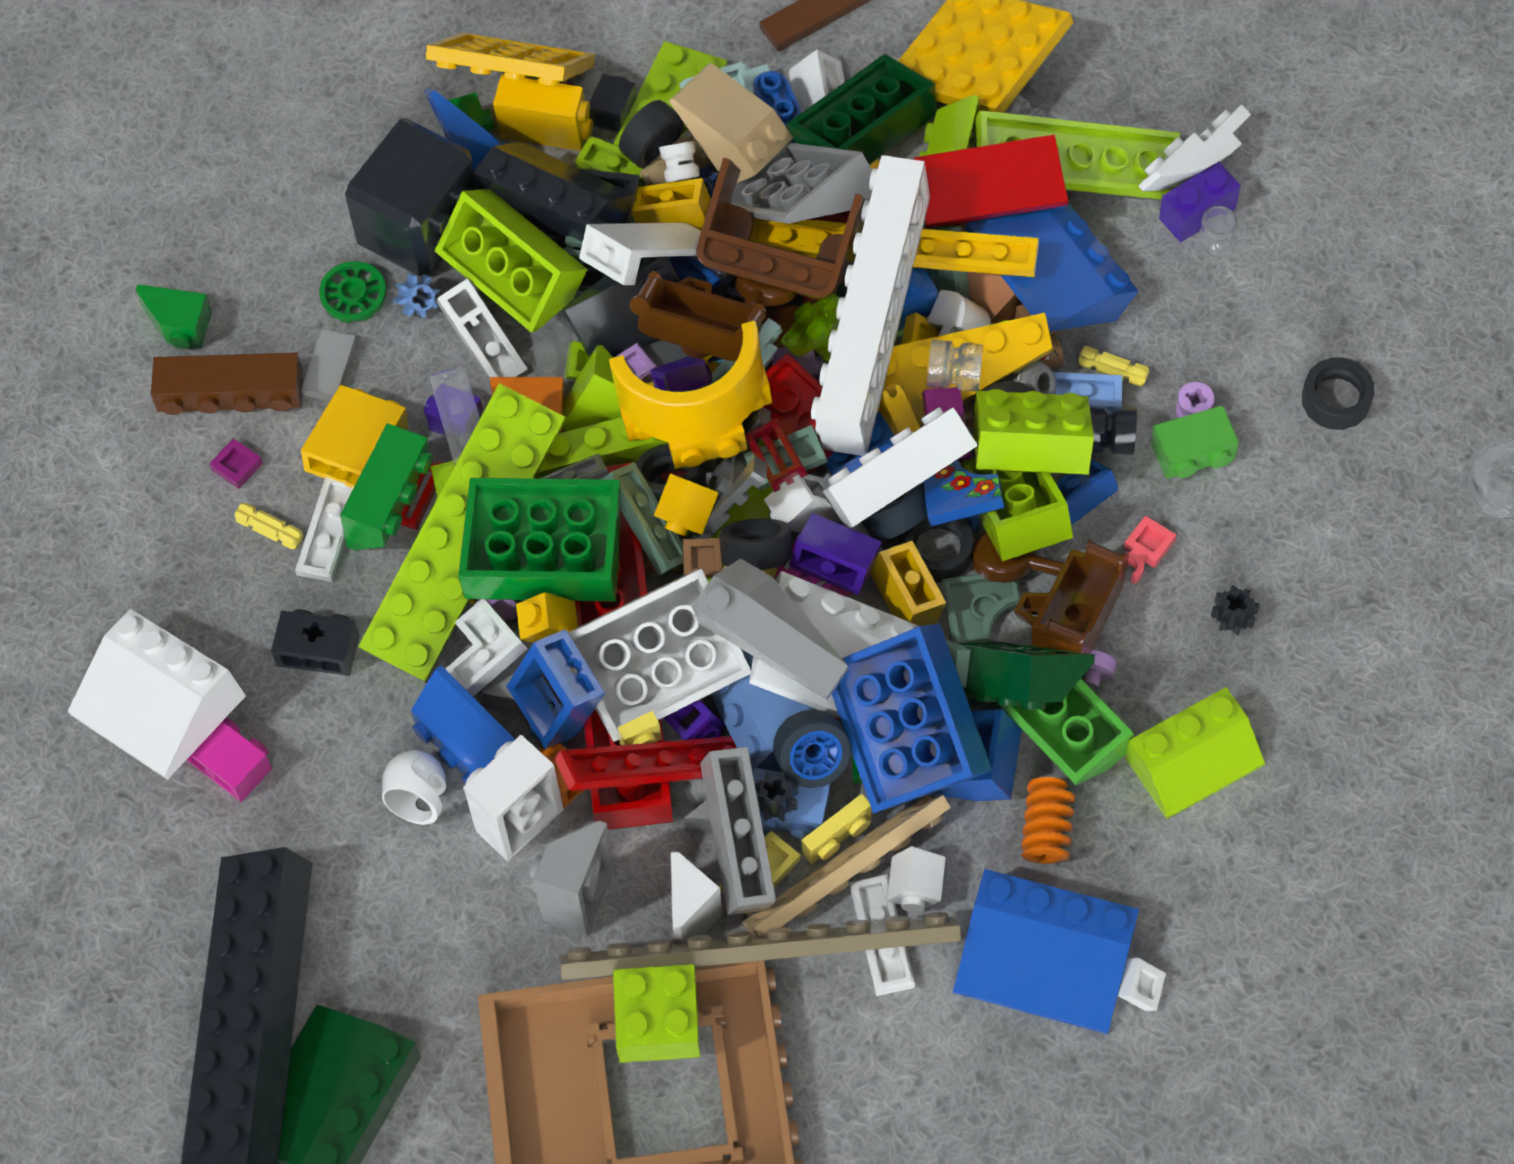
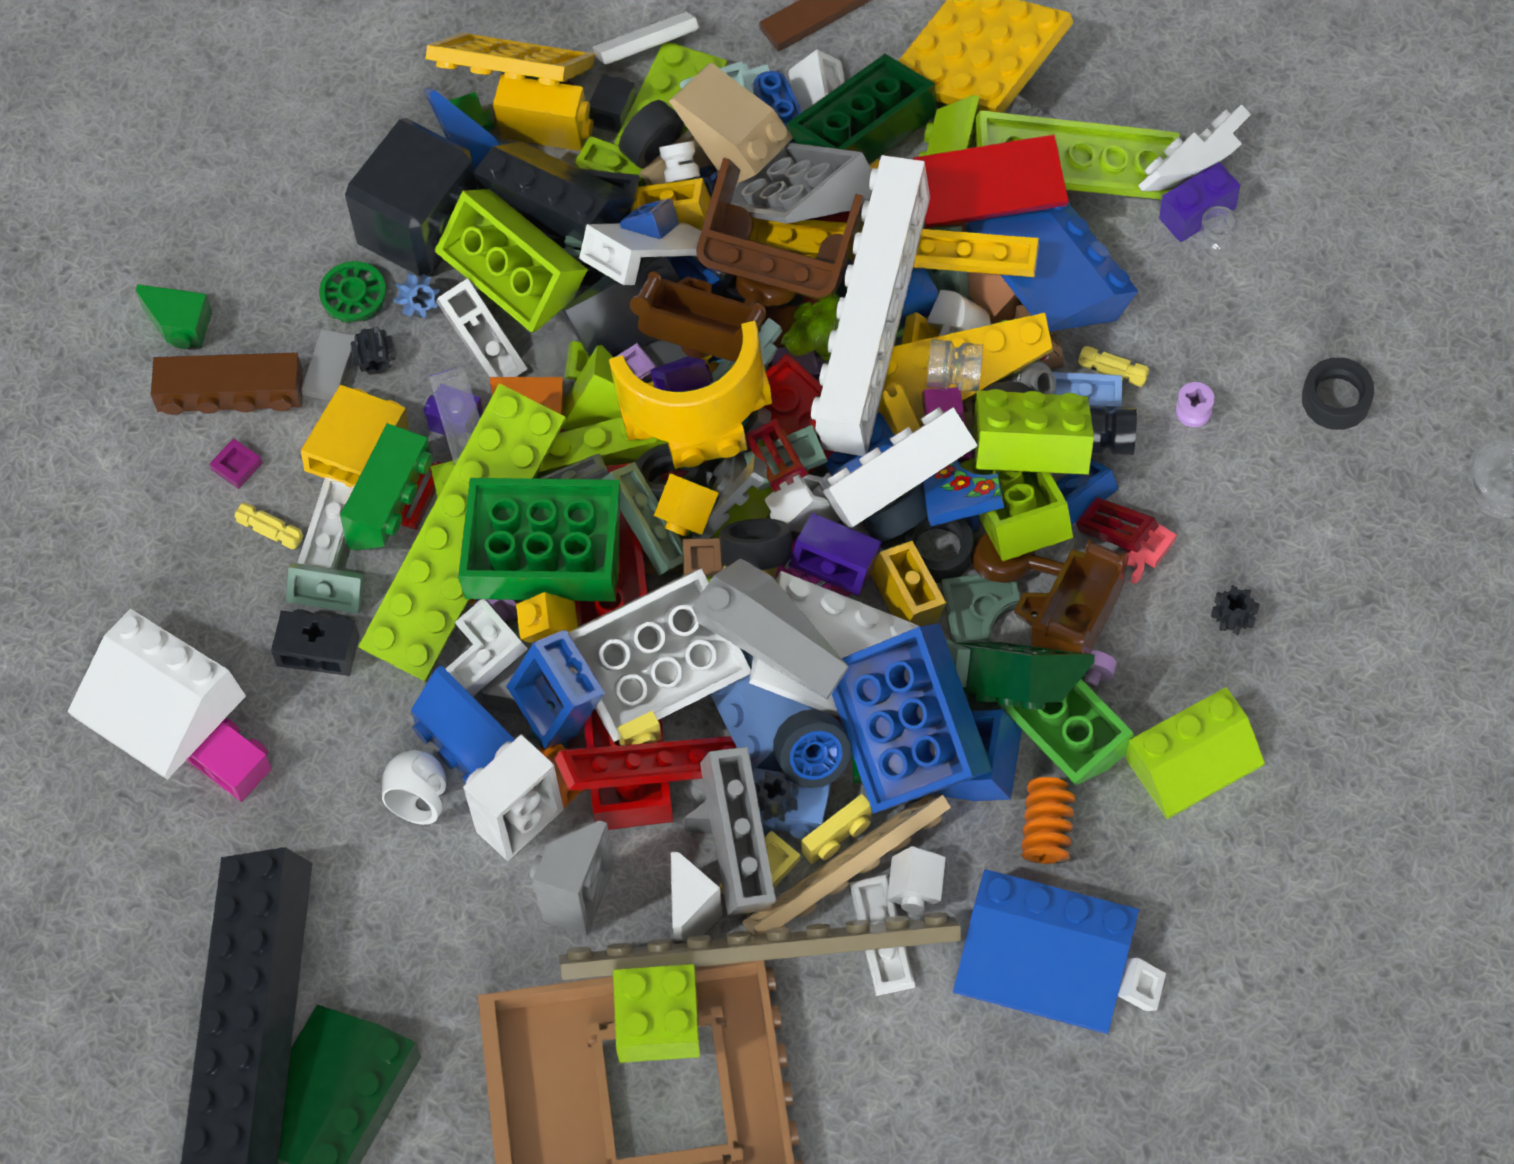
dark purple brick [663,699,727,740] -> none
bright green brick [1150,405,1239,479] -> none
none -> sand green plate [286,563,365,614]
none -> black gear [350,327,396,375]
none -> white tile [593,12,699,65]
none -> blue slope [620,198,679,239]
none -> dark red tile [1076,497,1159,553]

